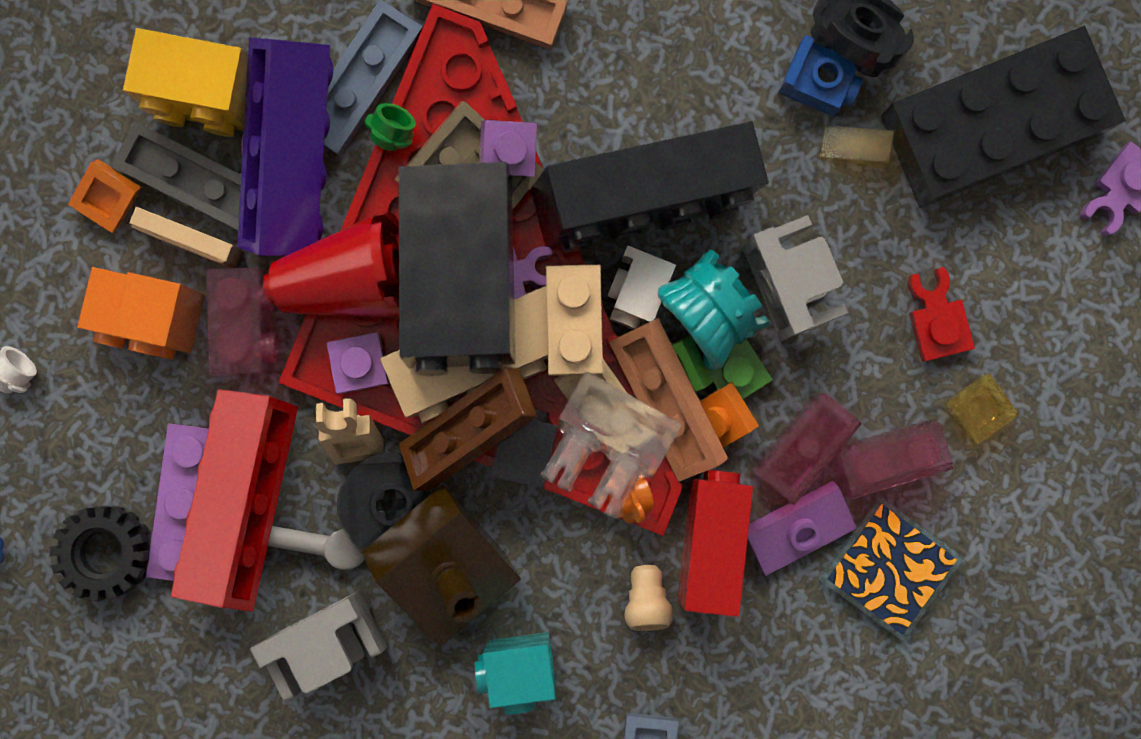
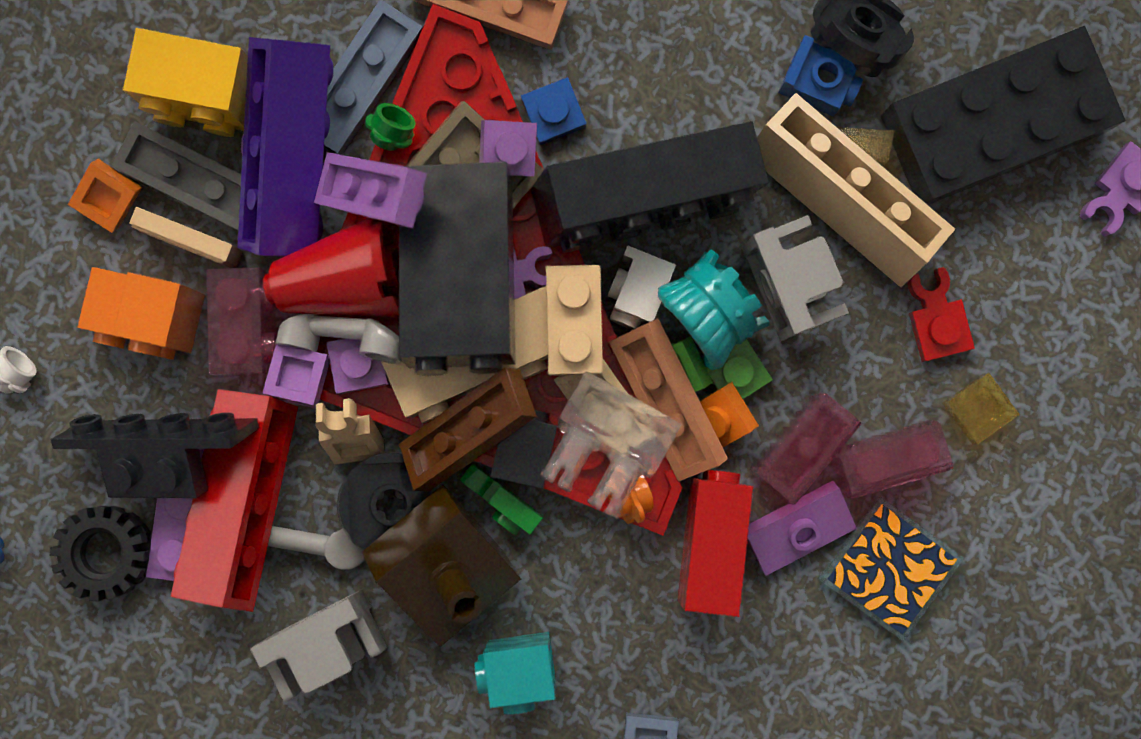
tan piece [624,565,673,631] -> none
none -> black bracket [50,412,259,498]
none -> medium lavender plate [262,344,330,408]
none -> light grey bar [275,314,402,364]
none -> medium lavender plate [314,152,427,228]
none -> green plate [459,464,543,535]
none -> blue plate [521,77,587,146]
none -> tan brick [757,93,955,287]

